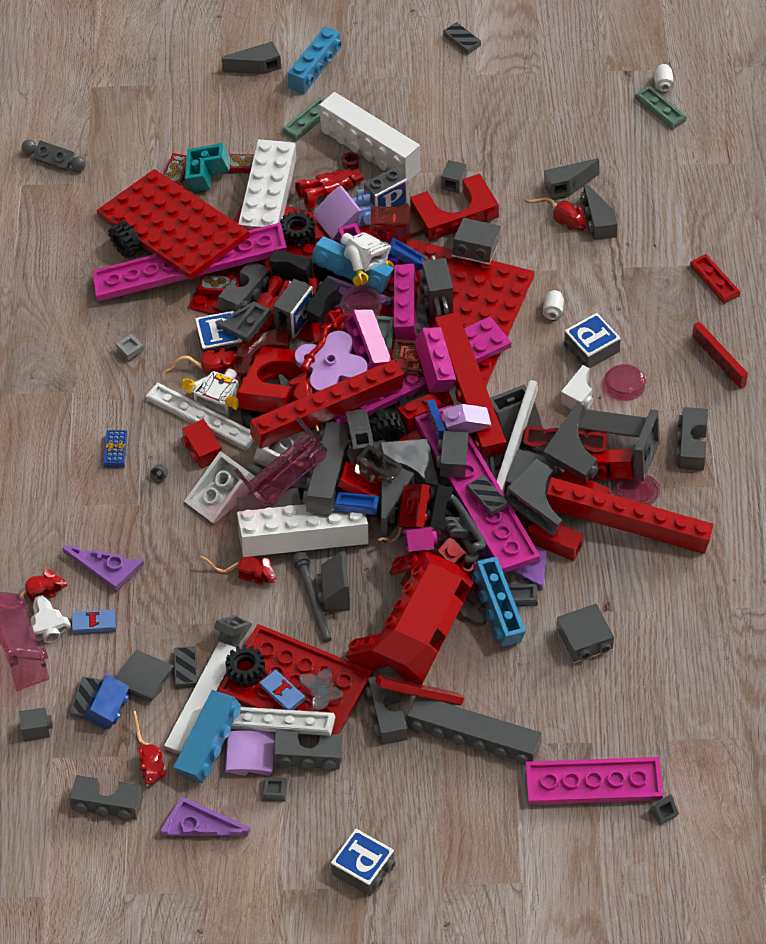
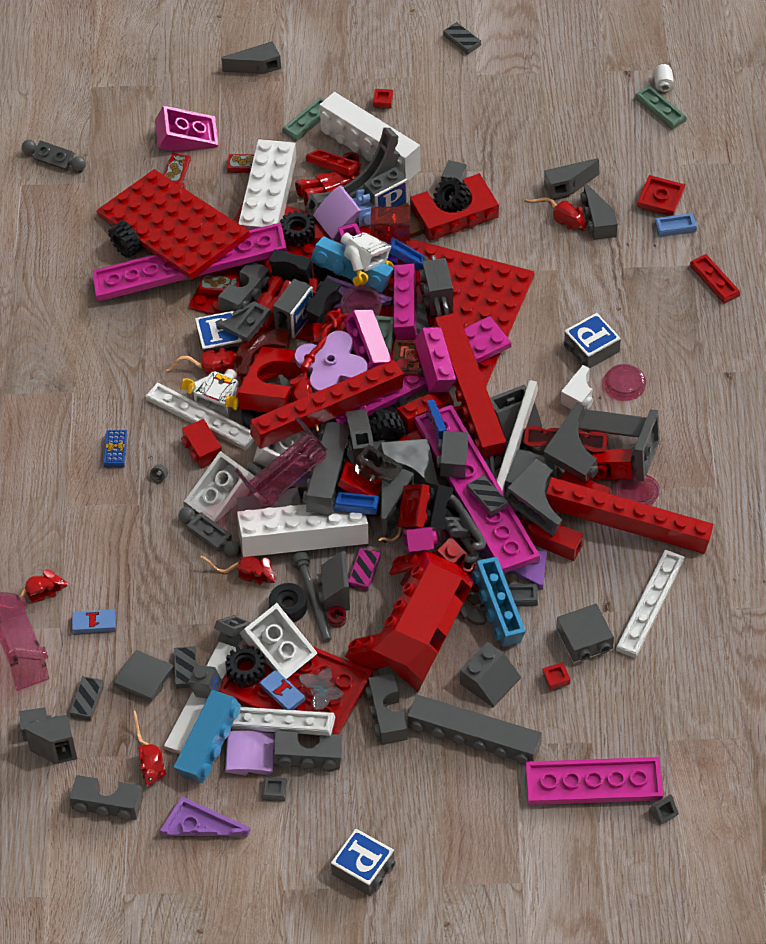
white rock [28,595,71,643] -> none
medium lavender wing [62,545,144,591] -> none
blue brick [83,674,130,729] -> none
light grey plate [116,334,144,360] -> none
teal brick [185,143,230,193] -> none
dark azure brick [287,26,342,94] -> none
red tile [375,675,464,706] -> none
lavender slope [443,404,492,434] -> none
dark grey piece [452,218,501,265] -> none
white brick [543,290,564,320] -> none
dark grey arch [676,407,708,470] -> none
red tile [692,322,748,389] -> none
none -> dark grey slope [24,715,77,764]
none -> dark pink slope [155,106,219,152]
none -> dark grey plate [178,507,241,557]
none -> dark grey brick [188,665,223,699]
none -> white slope [239,603,317,679]
none -> black tyre [269,583,308,623]
none -> dark grey arch [305,127,400,219]
none -> red tile [306,149,361,176]
none -> dark red bush [327,606,347,628]
none -> dark pink tile [348,548,380,590]
none -> red plate [373,89,393,108]
none -> black tyre [433,177,470,213]
none -> dark grey slope [460,642,521,708]
none -> red plate [542,662,571,690]
none -> white tile [616,550,685,658]
none -> red plate [637,175,686,216]
none -> medium blue tile [655,213,697,237]

